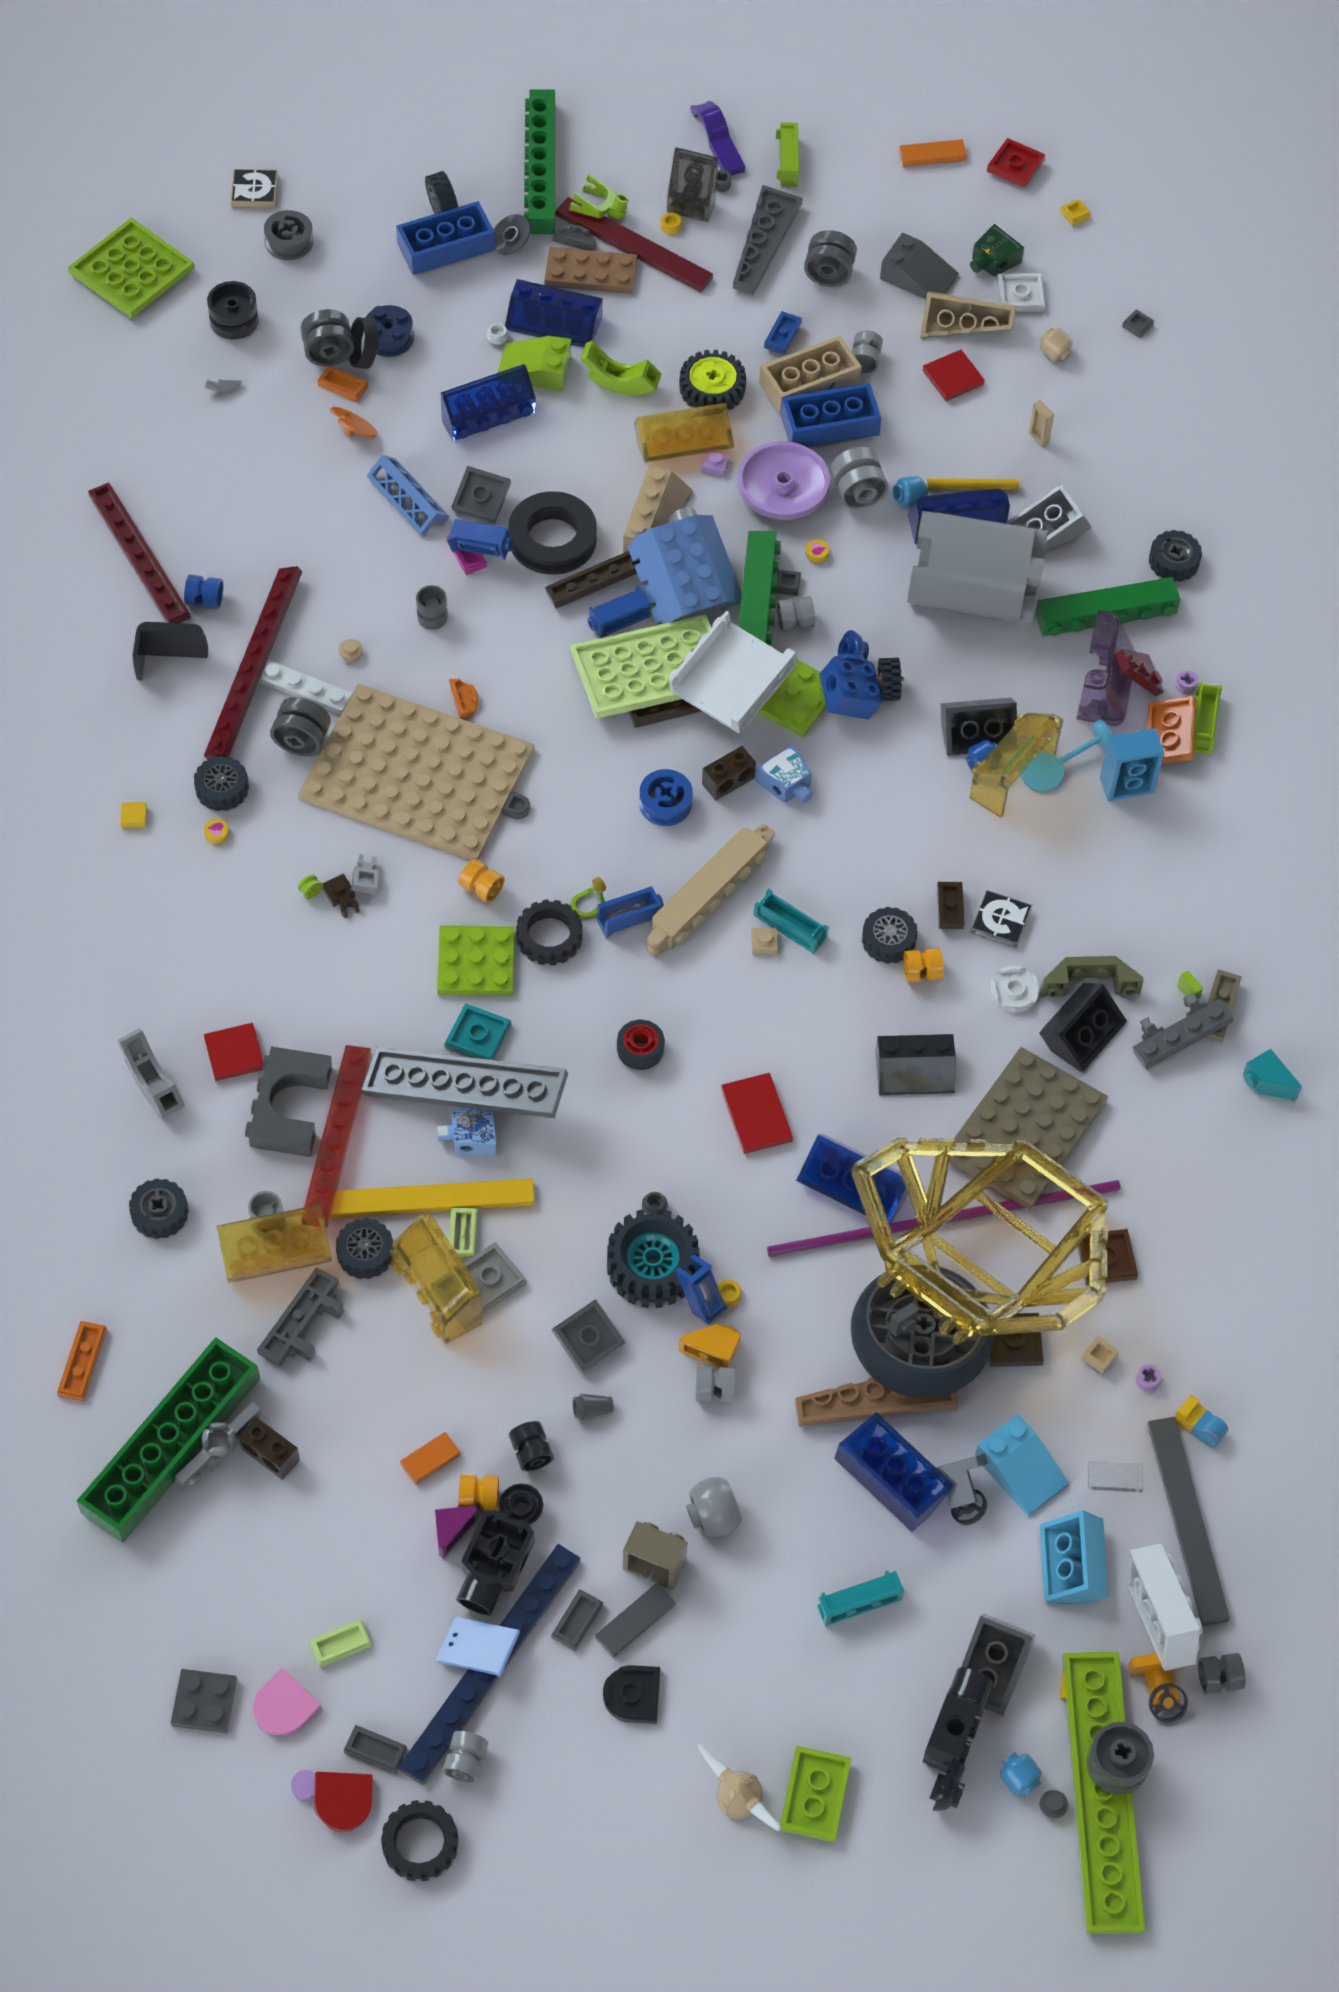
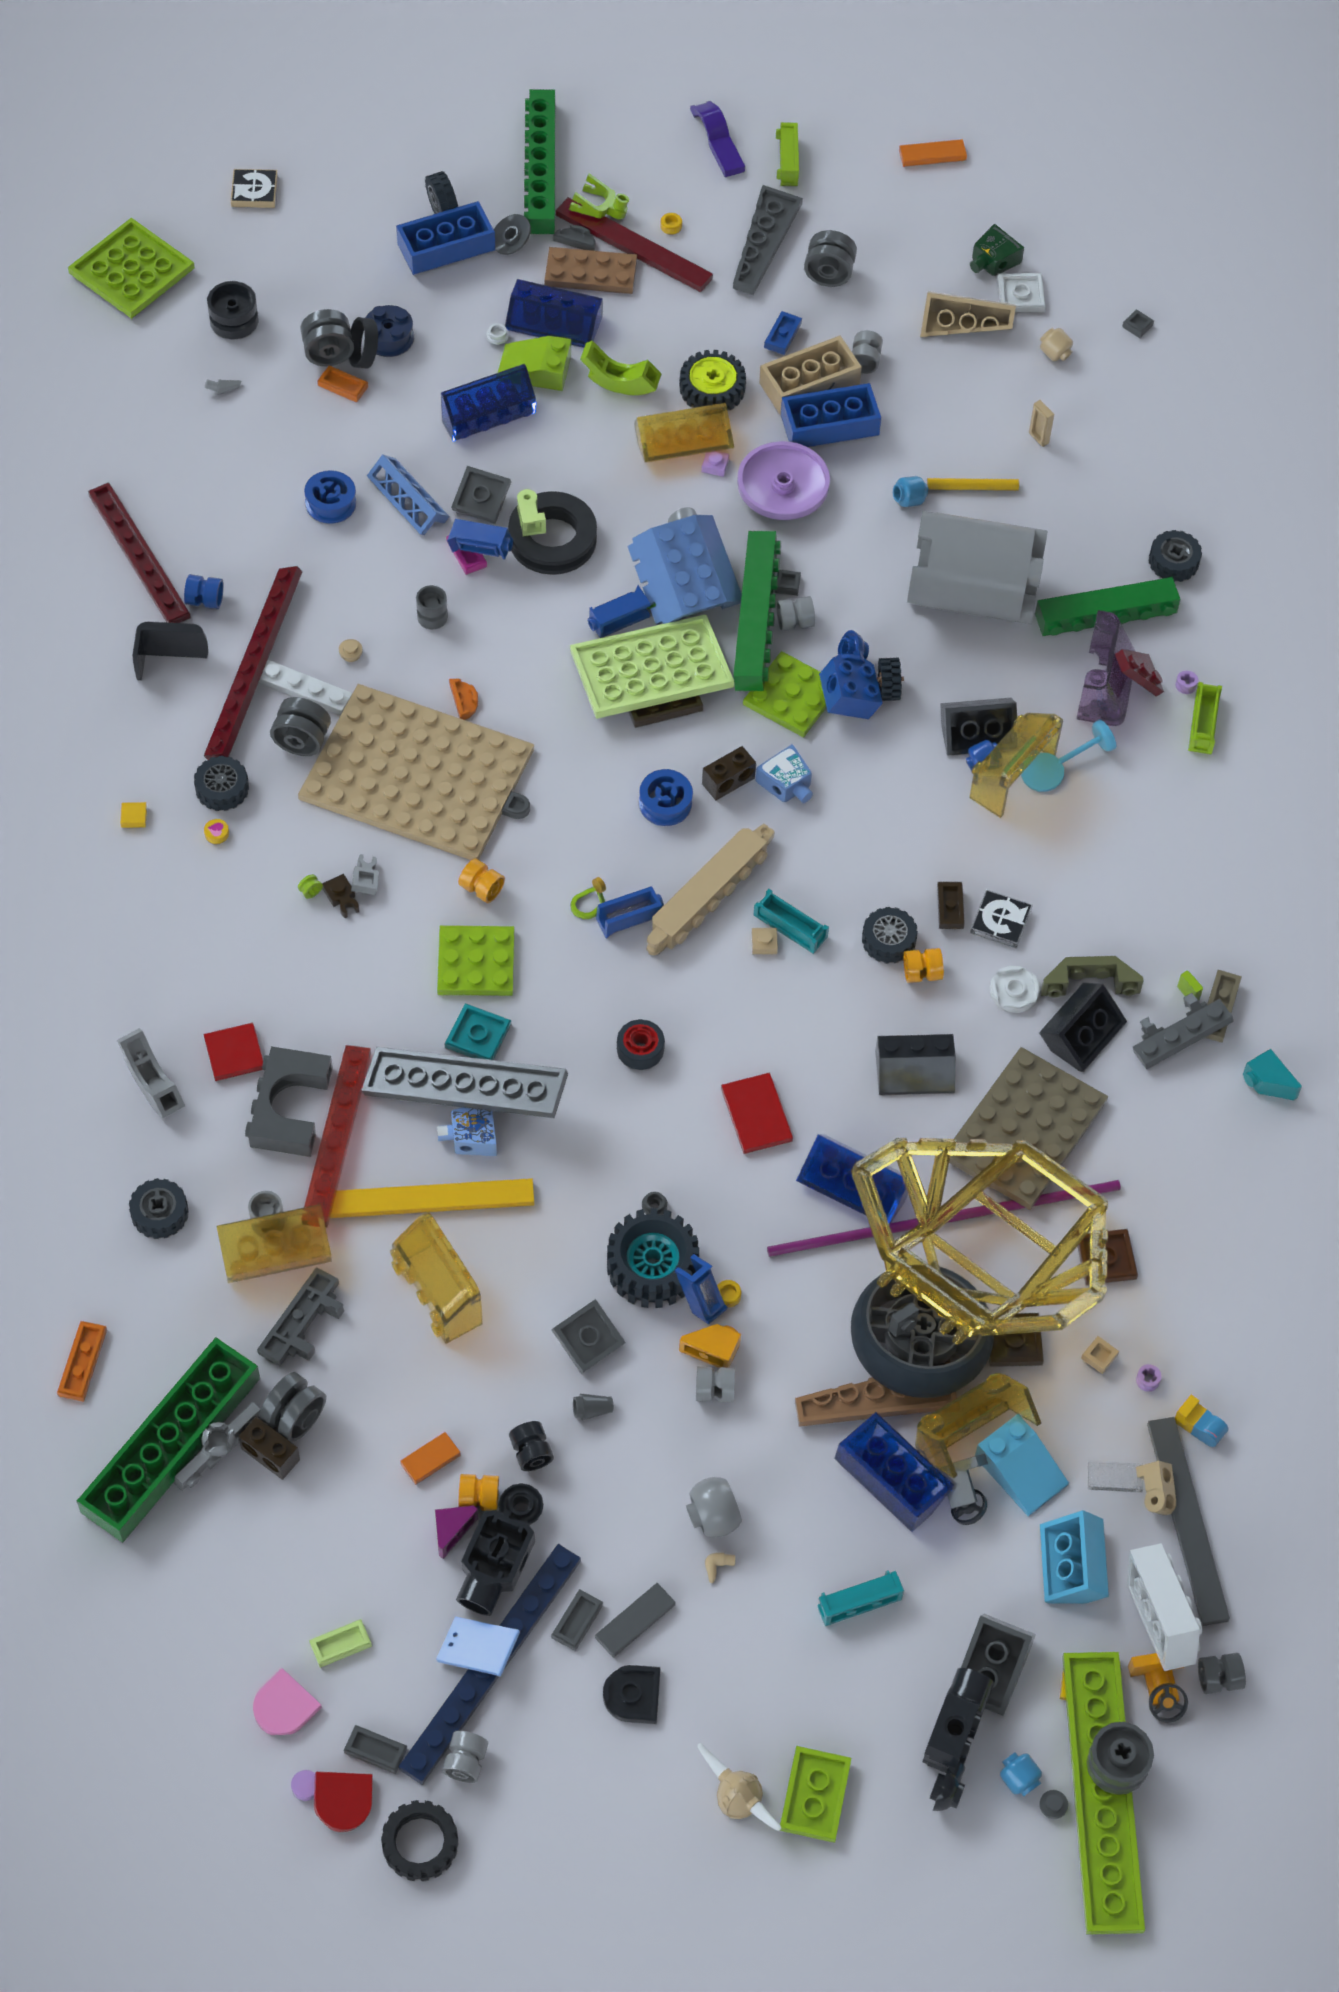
dark grey plate [170,1669,237,1733] -> none
dark grey wheel [264,210,313,260] -> none
orange piece [330,407,377,438] -> none
black wheel [336,1218,394,1279] -> none
light grey tile [431,1242,527,1327] -> none
yellowish green tile [448,1207,477,1259] -> none
black tyre [516,899,582,965] -> none
dark brown plate [545,551,640,609] -> none
tan wedge [623,465,693,553] -> none
dark tan piece [623,1521,688,1590] -> none
clear smoke slope [667,147,718,222] -> none
white panel [669,611,797,734] -> none
dark grey bush [712,170,731,192] -> none
yellow tile [806,539,829,563] -> none
light grey wheel [830,447,888,509] -> none
dark grey slope [880,232,959,299] -> none
clear blue windscreen [908,488,1010,544] -> none
red tile [922,349,985,401] -> none
red plate [987,138,1046,188] -> none
light grey slope [1005,483,1092,551] -> none
yellow tile [1060,199,1091,226] -> none
dark azure brick [1099,728,1164,801] -> none
orange tile [1147,696,1197,764] -> none
none -> dark grey wheel [259,1372,327,1442]
none -> blue wheel [304,470,356,523]
none -> yellowish green leg [517,489,546,536]
none -> tan animal [705,1553,735,1584]
none -> clear yellow windscreen [915,1373,1041,1478]
none -> tan leg [1136,1461,1176,1515]

